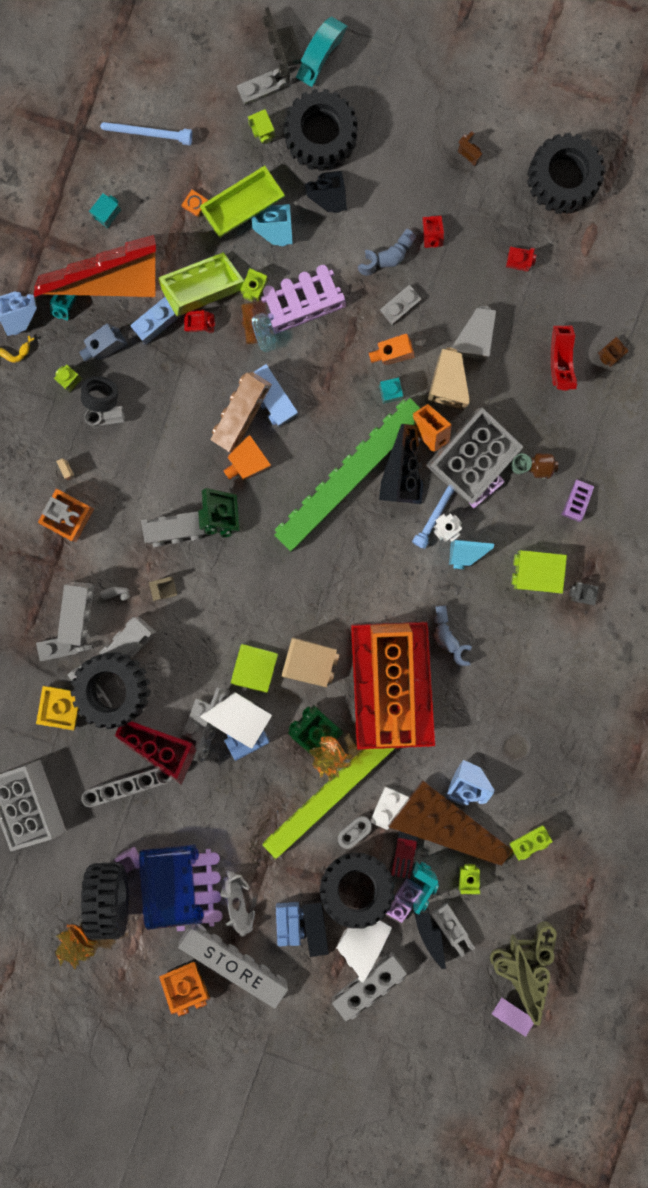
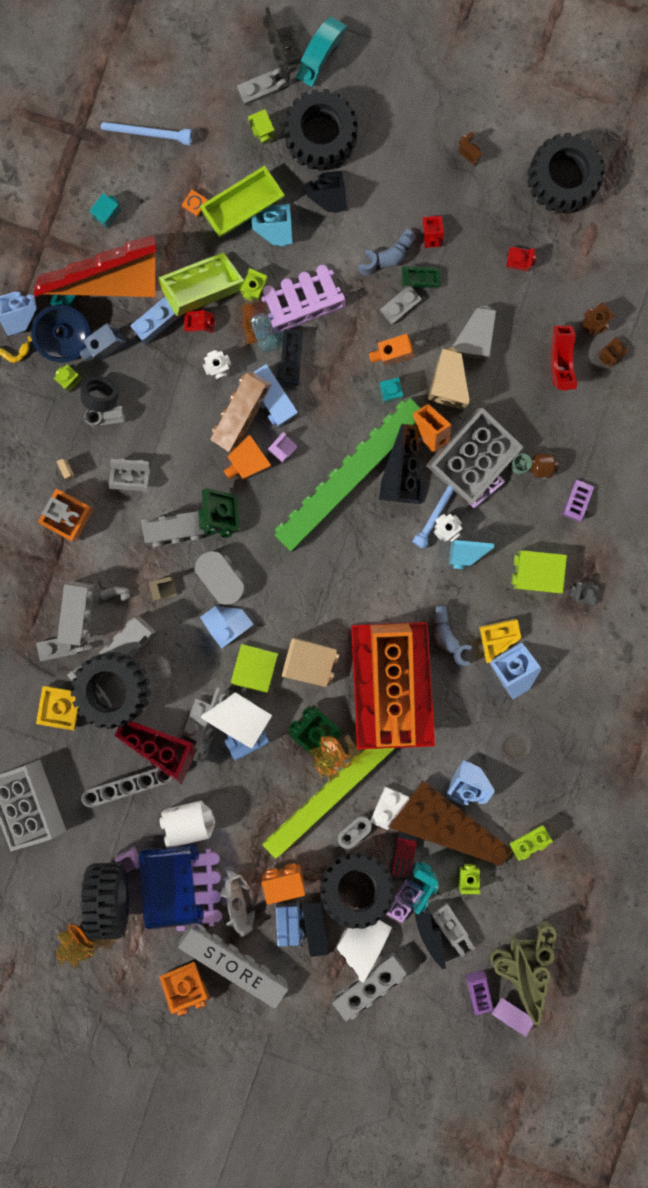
none -> dark blue dish [31,304,90,363]
none -> light grey bracket [109,458,151,491]
none -> white cylinder [160,800,215,847]
none -> light grey brick [195,551,245,605]
none -> light blue slope [200,606,254,648]
none -> white brick [203,350,232,380]
none -> orange brick [261,863,305,905]
none -> lavender panel [268,432,297,464]
none -> black plate [280,329,303,385]
none -> dark green plate [402,266,440,289]
none -> medium lavender slope [466,970,494,1015]
none -> yellow wing [479,619,521,663]
none -> light blue slope [490,643,541,699]
none -> reddish brown brick [582,302,615,336]

